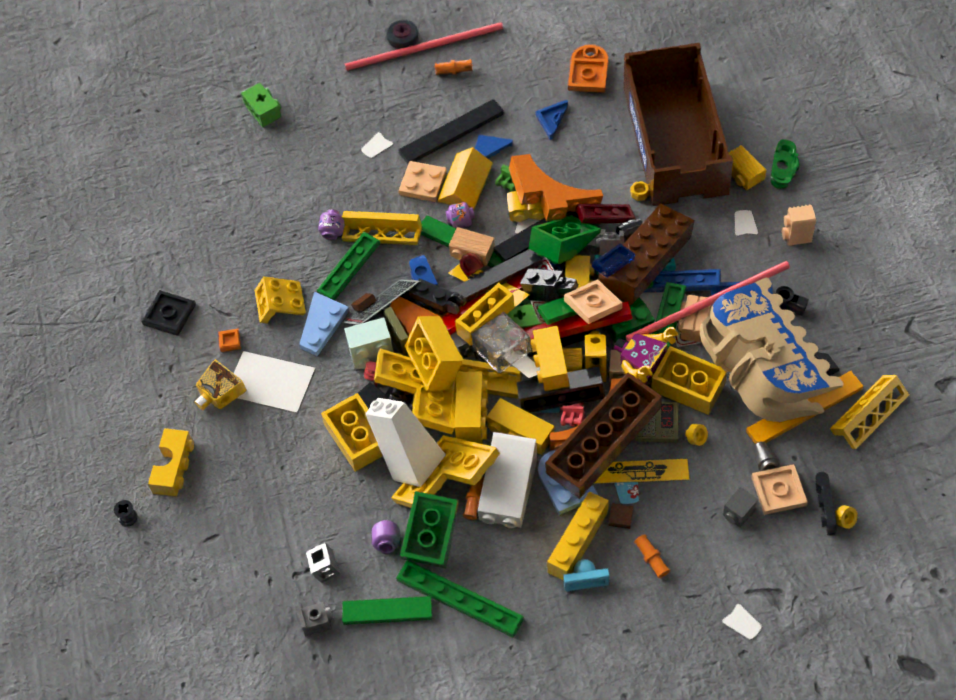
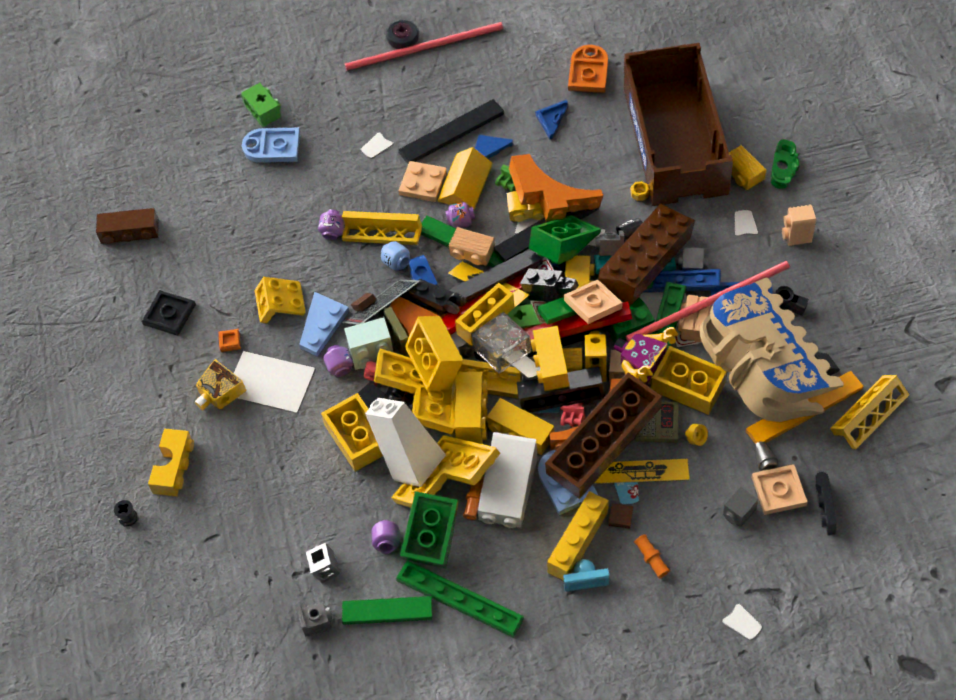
green tile [316,232,380,301] -> none
orange pin [435,59,473,75] -> none
dark red tile [460,253,485,278] -> none
dark red tile [575,204,635,224] -> none
clear blue tile [592,243,635,278] -> none
yellow tile [835,505,858,529] -> none
none -> reddish brown brick [96,208,159,244]
none -> light blue plate [242,127,300,162]
none -> medium lavender head [323,345,353,377]
none -> light blue head [381,241,410,271]
none -> flat silver brick [678,247,707,271]

